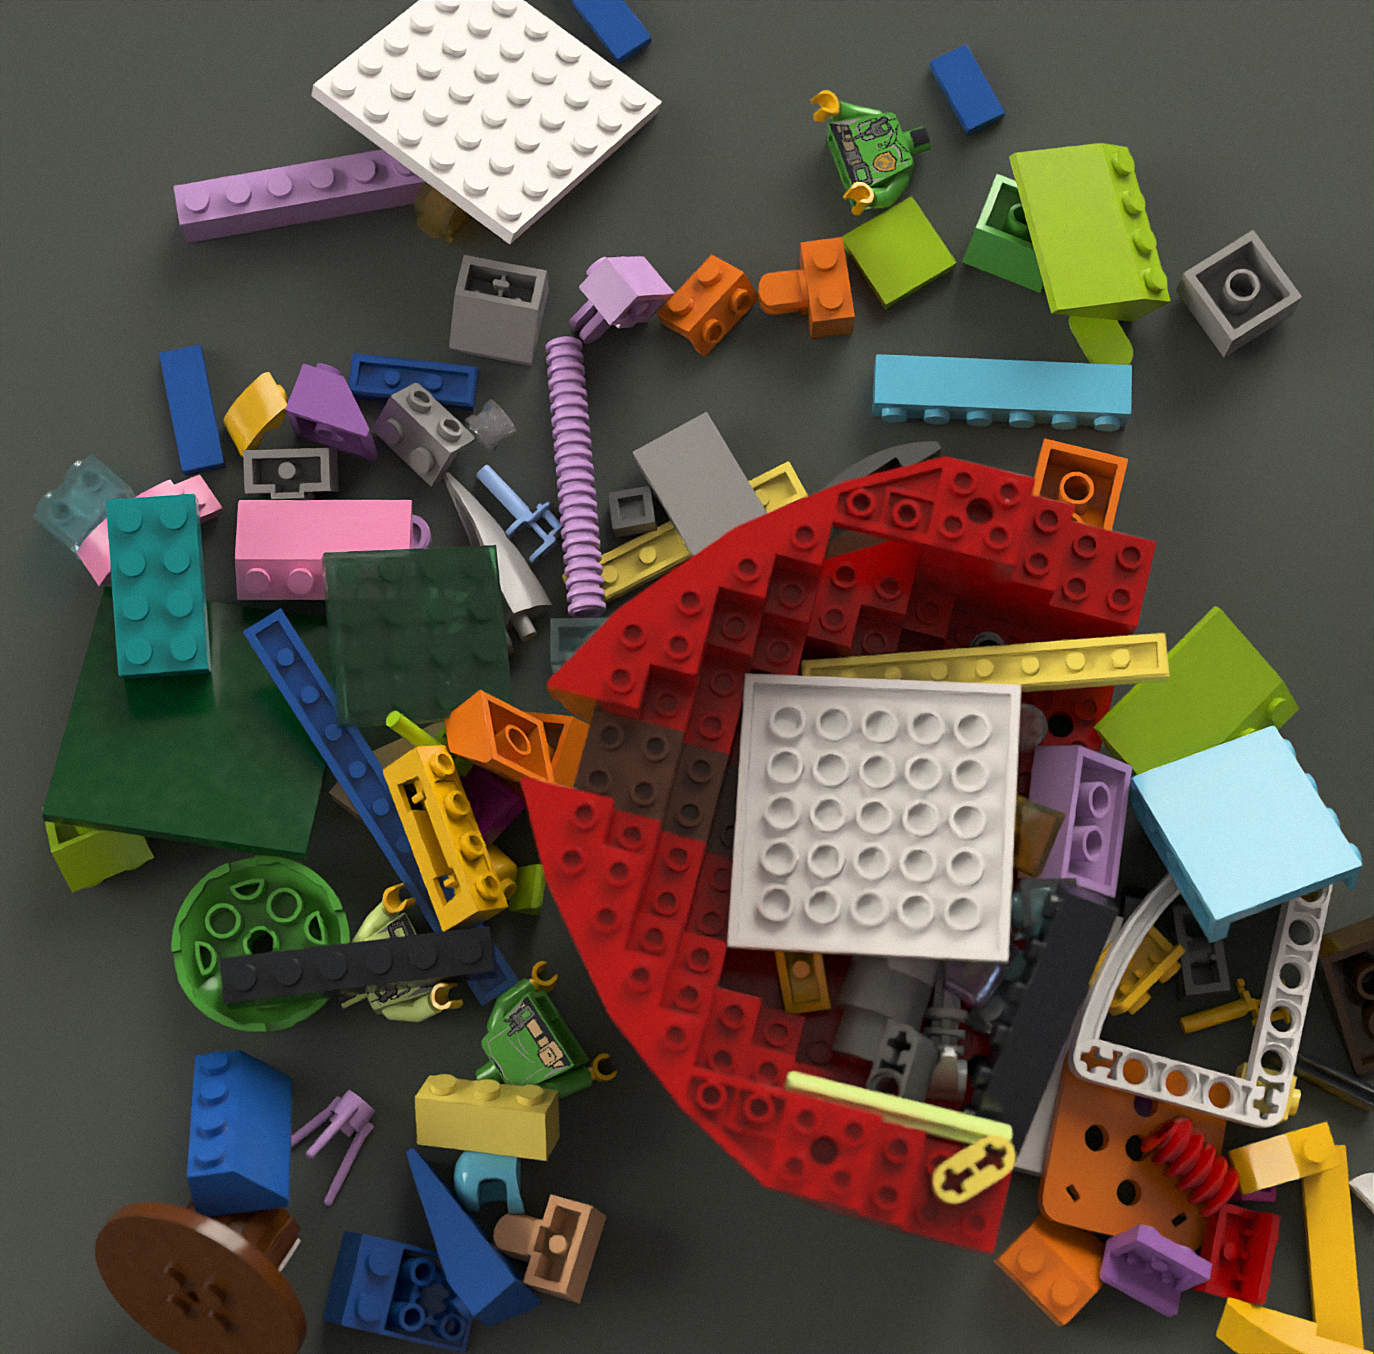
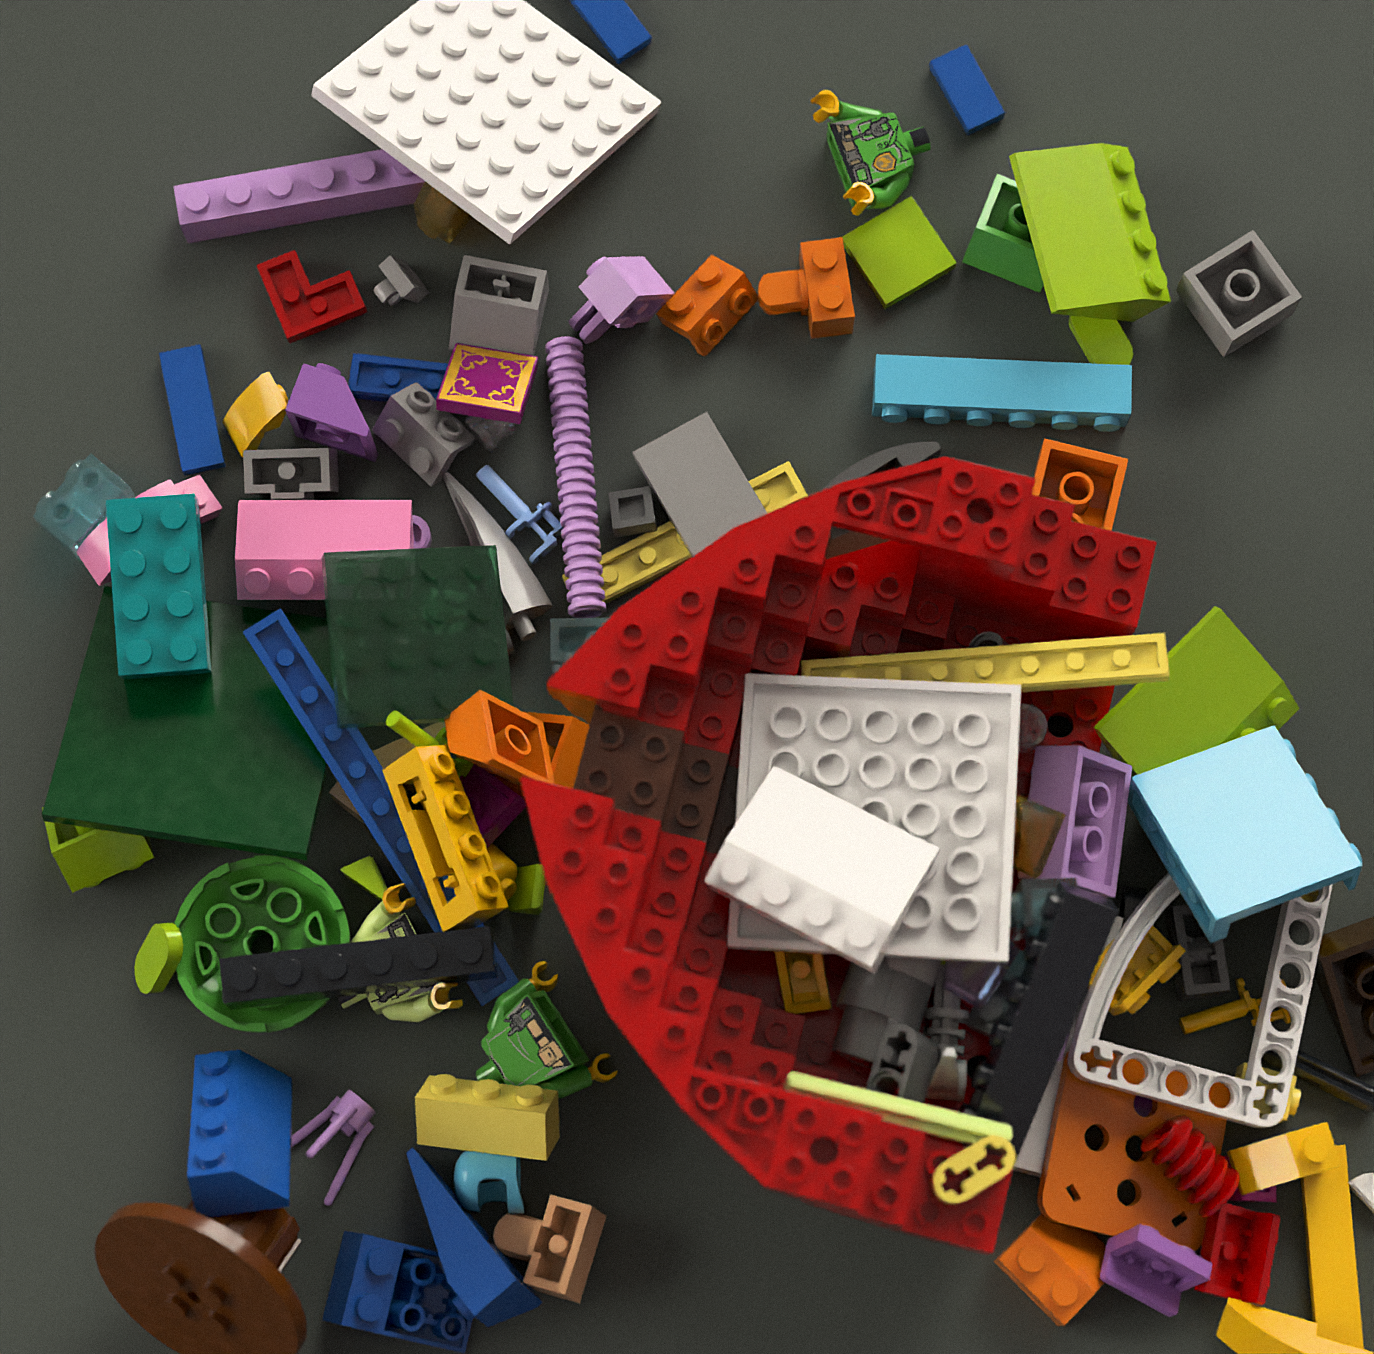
none -> lime tile [134,922,183,994]
none -> red plate [256,250,367,344]
none -> lime slope [341,856,387,902]
none -> light grey tile [373,255,430,306]
none -> magenta tile [436,343,538,424]
none -> white slope [704,766,939,974]

